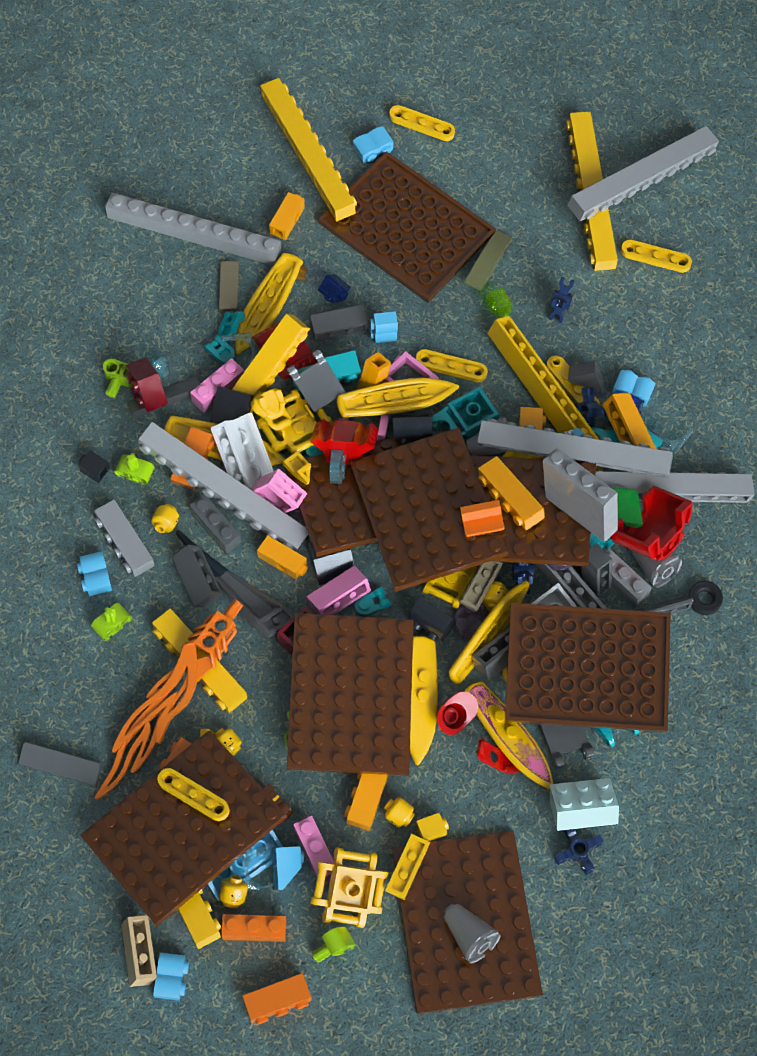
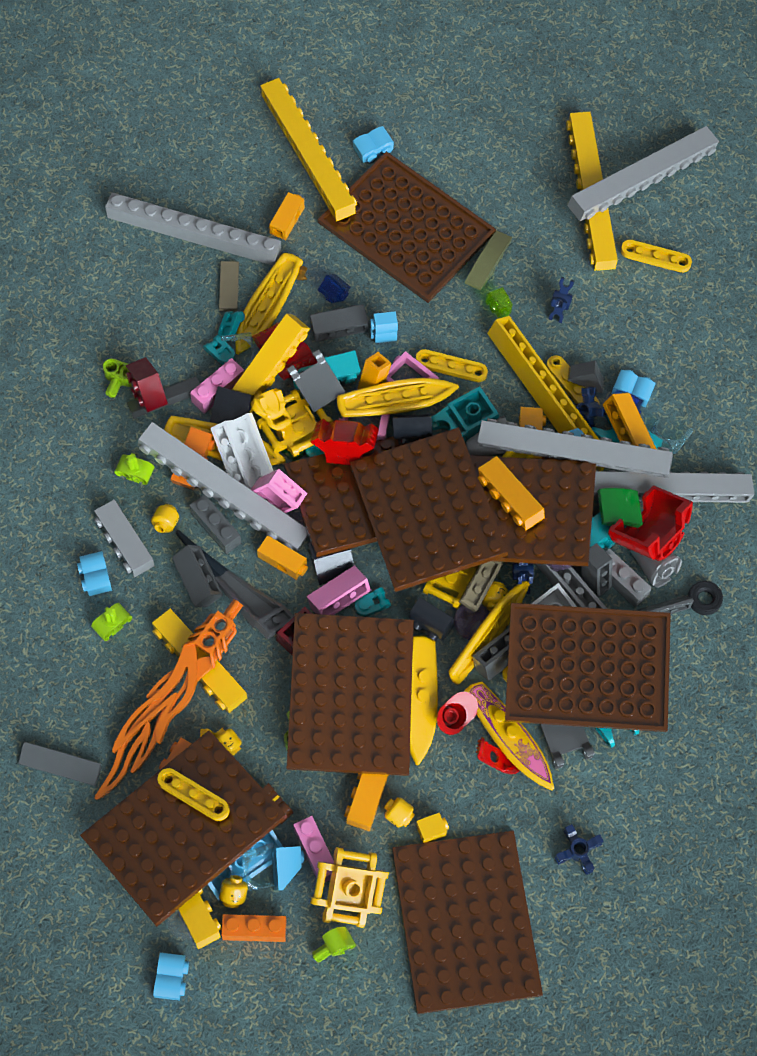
black brick [78,450,110,483] -> none
tan brick [121,915,157,987] -> none
clear light blue brick [152,355,170,380] -> none
orange brick [243,973,312,1025] -> none
yellow slope [283,451,311,485] -> none
clear light blue piece [329,450,346,484] -> none
yellow plate [385,834,430,900] -> none
yellow plate [389,105,455,141] -> none
light grey cone [444,904,500,963] -> none
orange panel [460,500,505,537] -> none
light grey brick [543,447,618,542] -> none
light aqua brick [550,778,619,831] -> none

